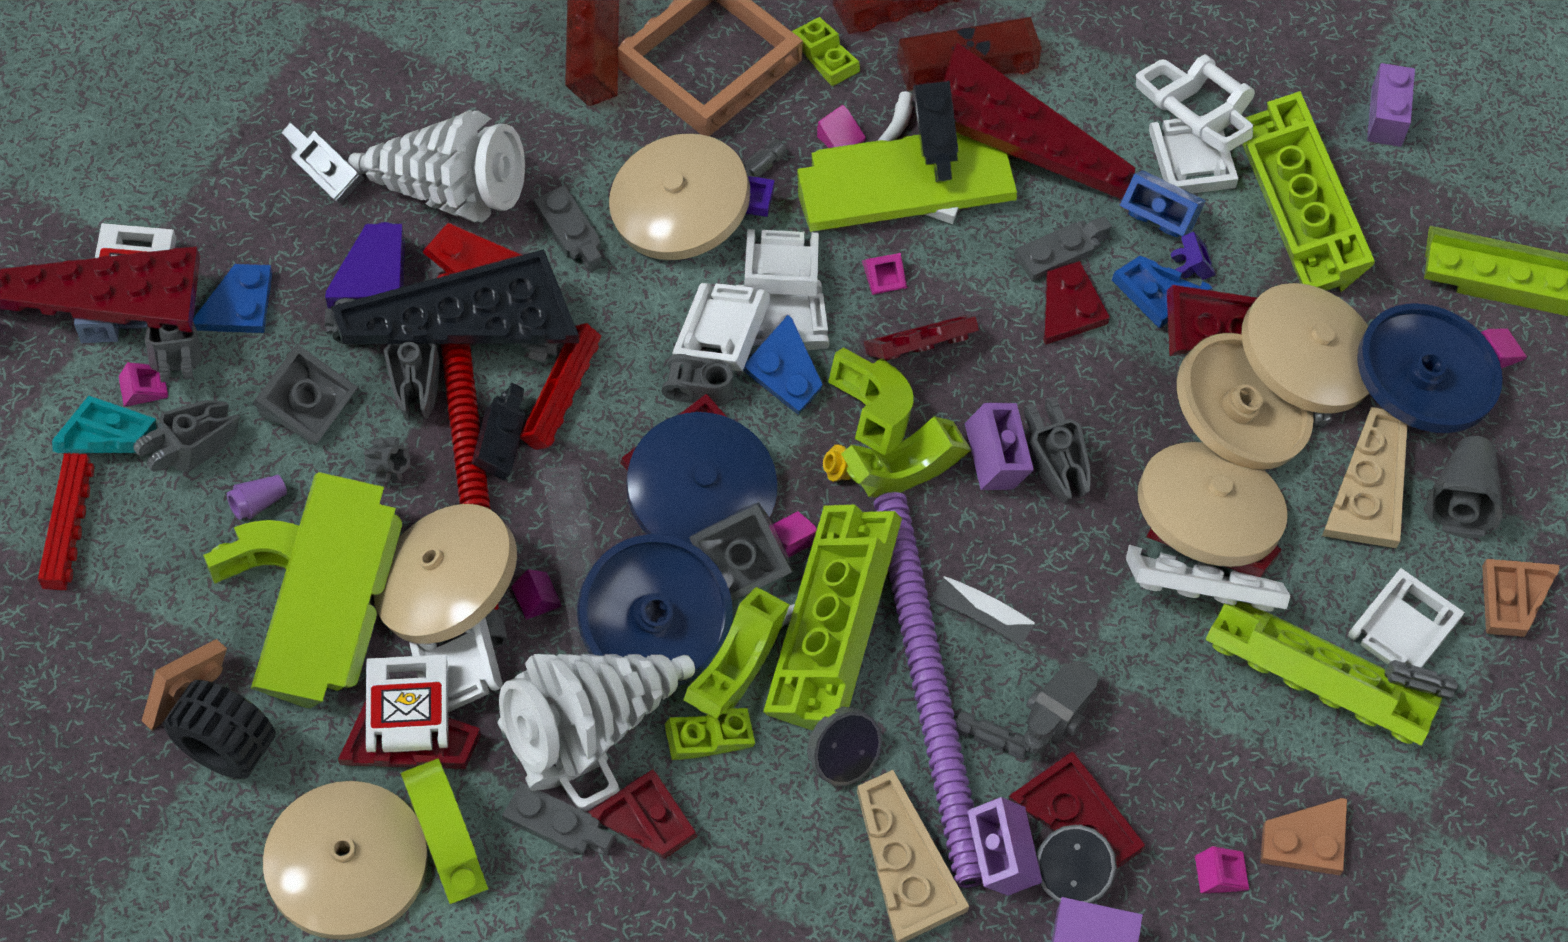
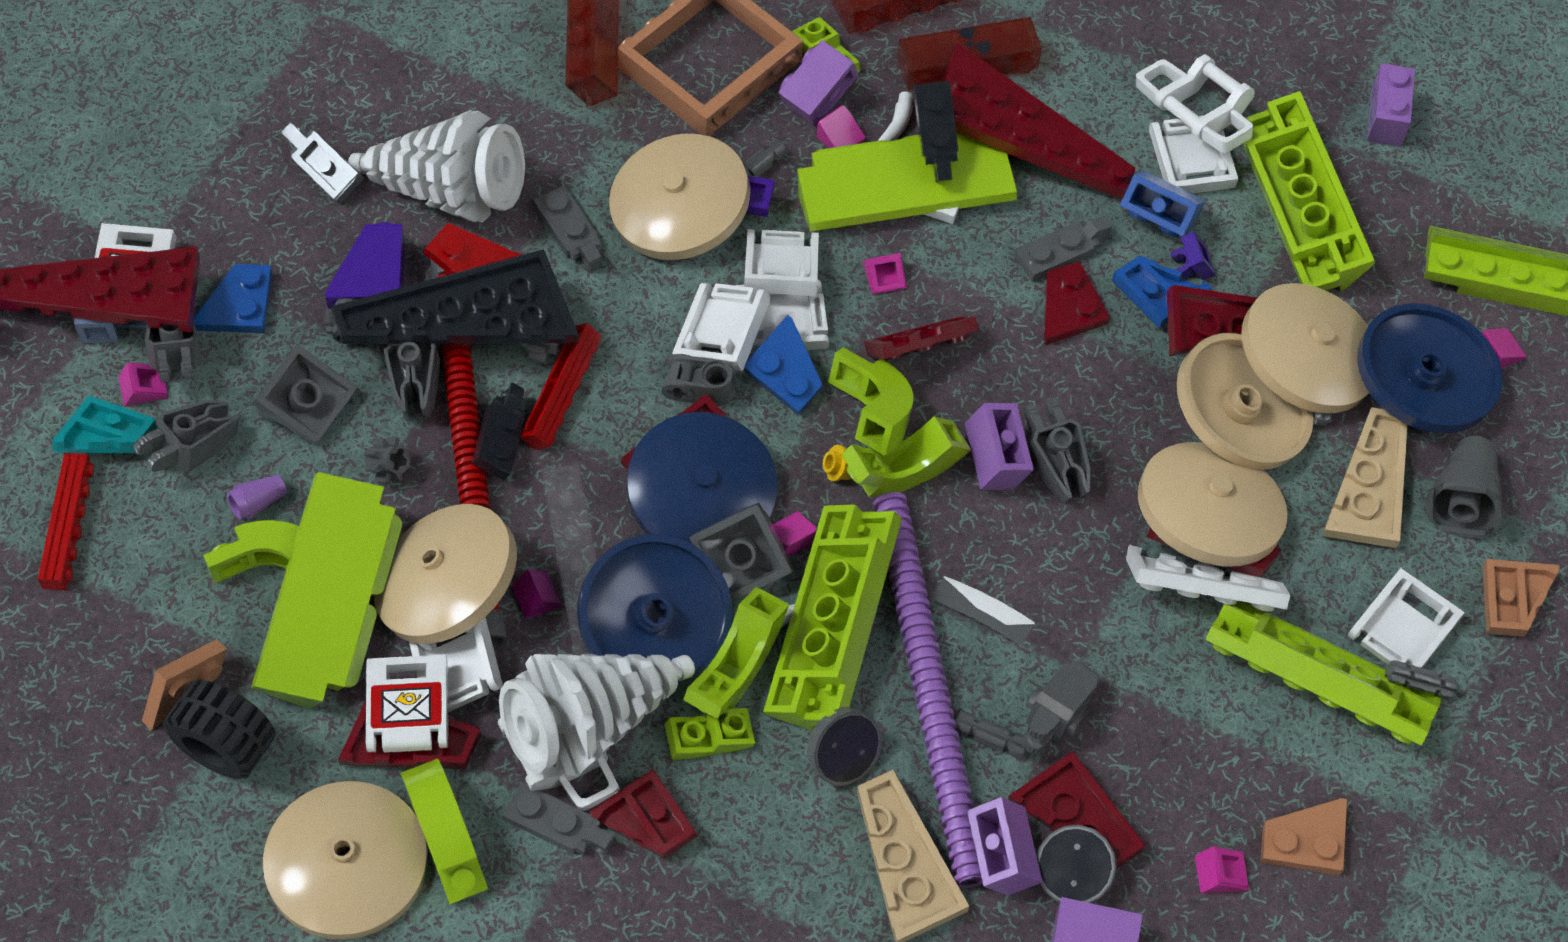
none -> medium lavender brick [778,40,859,127]

